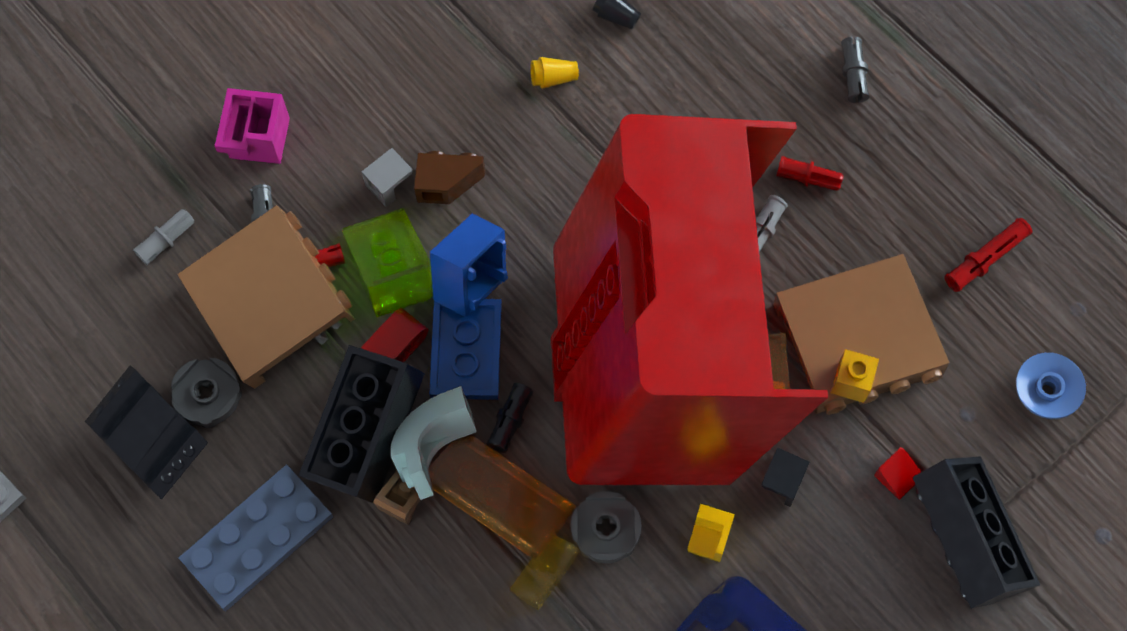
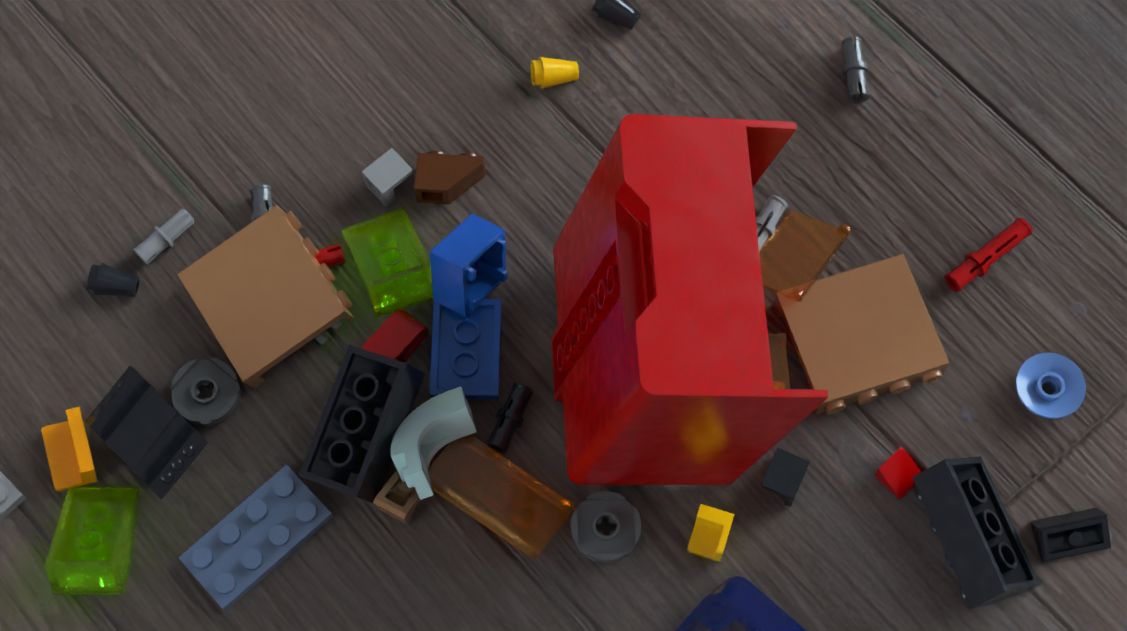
dark pink plate [215,88,290,164] -> none
clear yellow slope [509,533,579,611] -> none
red axle [776,156,844,191] -> none
yellow brick [830,349,879,403] -> none
none -> light orange panel [41,407,98,492]
none -> clear neon green slope [45,487,139,595]
none -> black cone [87,263,140,297]
none -> clear orange piece [759,210,851,302]
none -> black slope [1031,508,1111,562]

